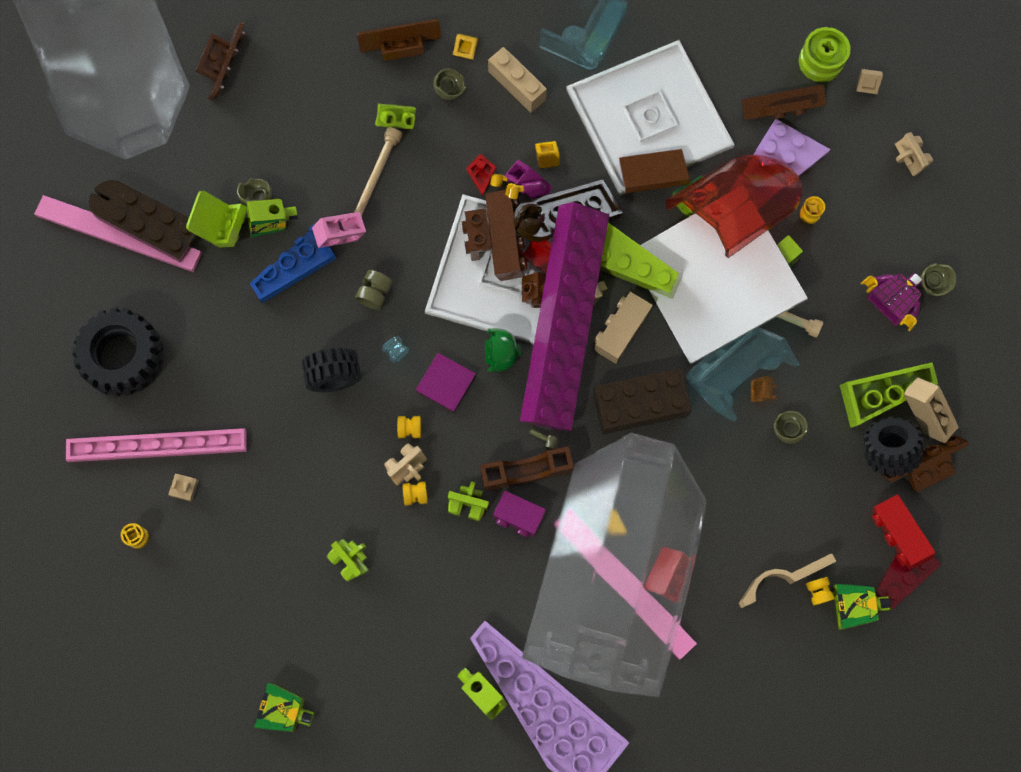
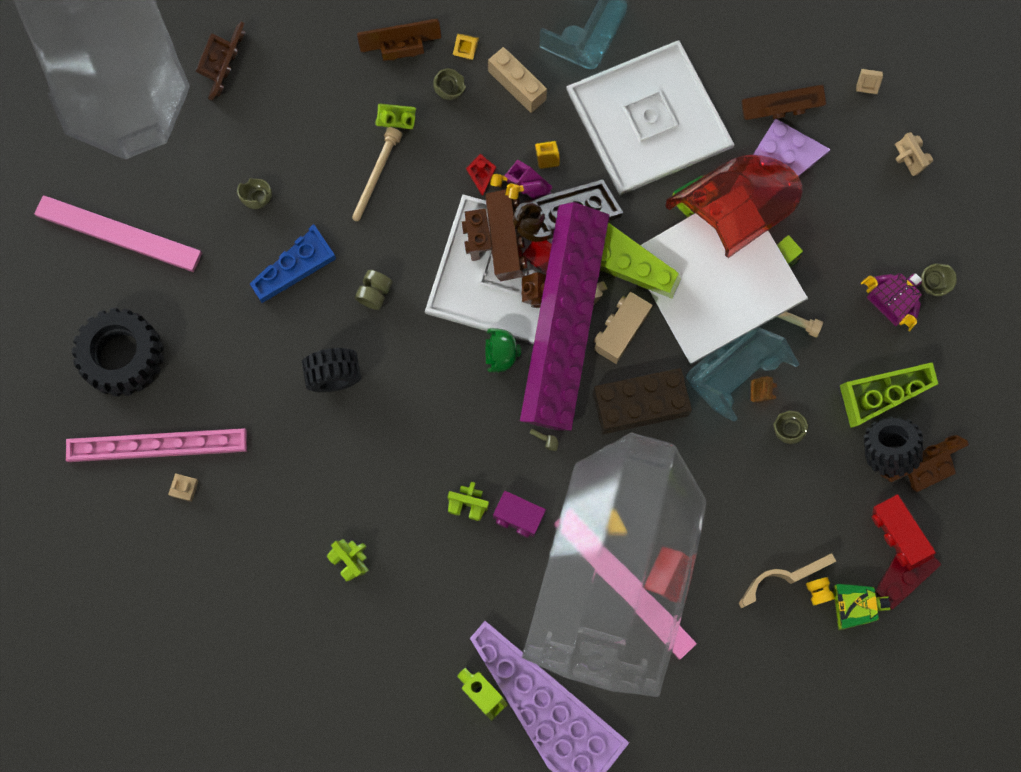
dark brown plate [89,180,198,263] -> none
yellow wheel [121,523,149,549] -> none
lime bracket [186,191,247,248] -> none
lime torso [247,199,298,238] -> none
torso [254,683,314,732] -> none
bright pink brick [312,212,366,248] -> none
clear light blue wheel [381,336,409,363] -> none
tan hips [384,444,427,486] -> none
yellow wheel [397,416,421,438] -> none
yellow wheel [403,481,428,506] -> none
magenta tile [416,353,476,412] -> none
reddish brown arch [480,446,574,492] -> none
reddish brown tile [619,149,690,193] -> none
lime wheel [798,27,851,83] -> none
yellow wheel [799,196,825,224] -> none
tan brick [904,377,958,443] -> none

